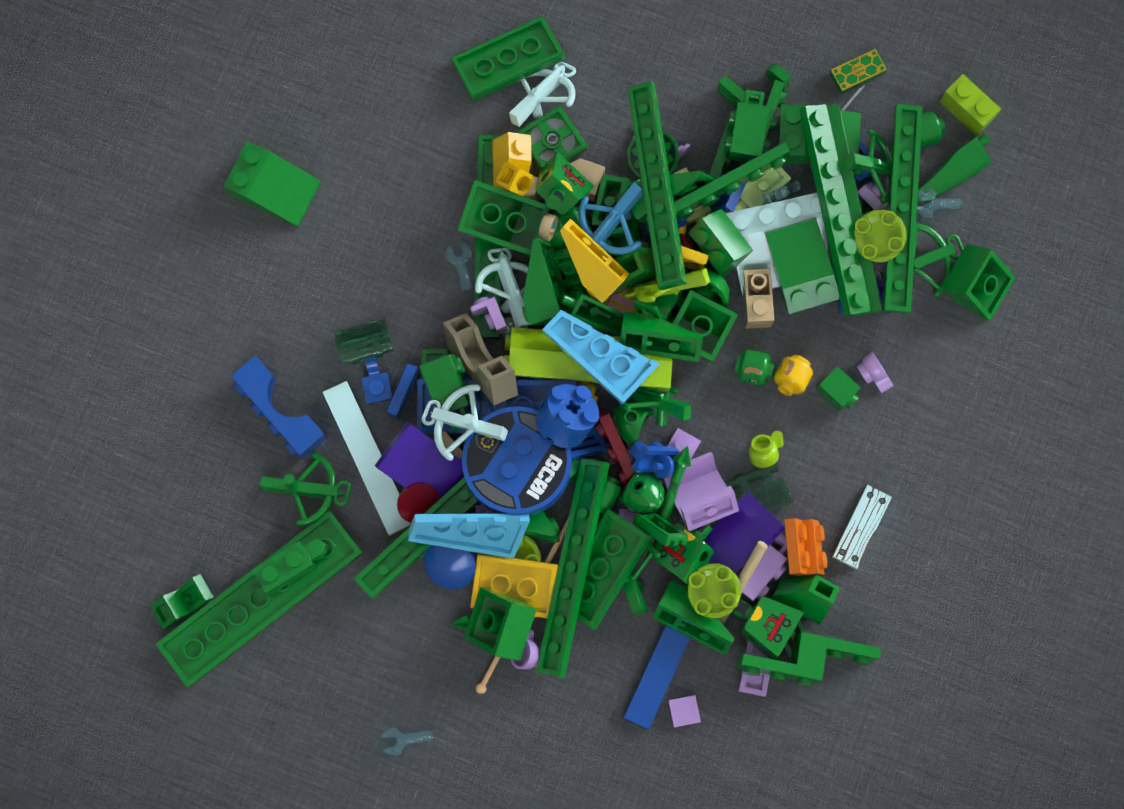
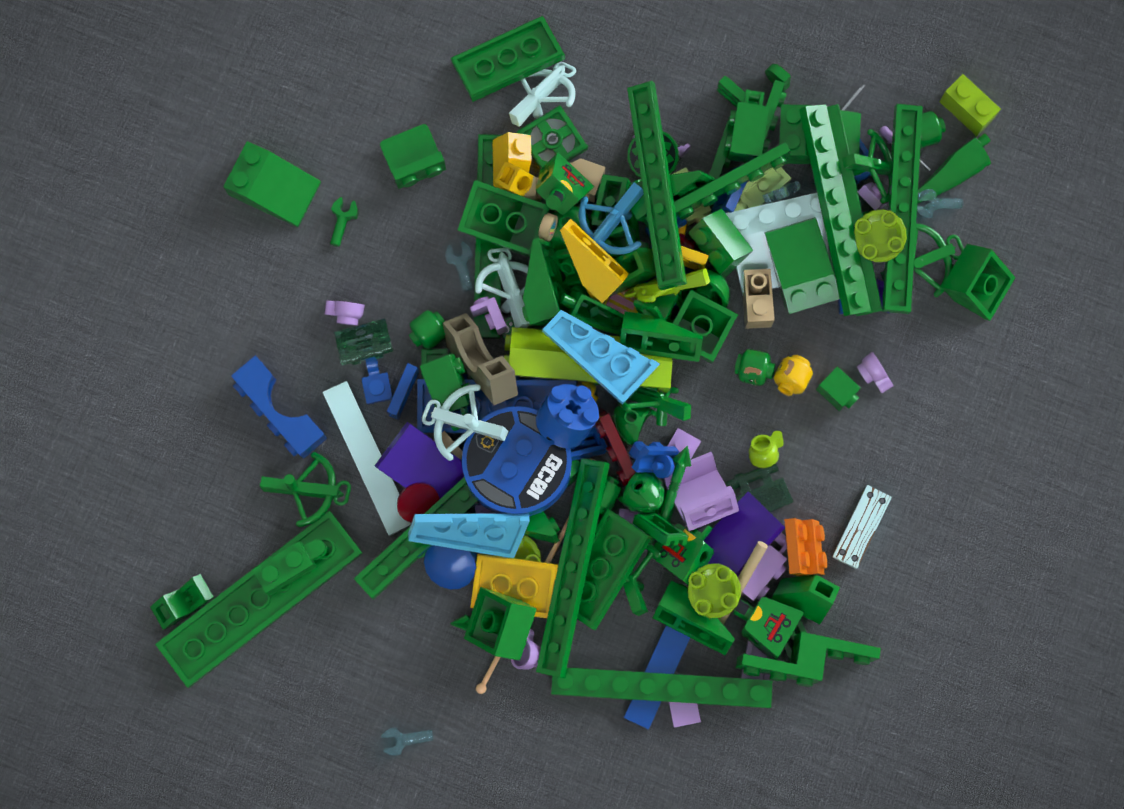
green tile [829,48,887,94] -> none
none -> lavender piece [325,300,365,326]
none -> green bar [330,197,359,247]
none -> green bracket [380,124,446,189]
none -> green head [408,310,445,350]
none -> green plate [551,668,773,708]
none -> lavender piece [879,126,931,171]

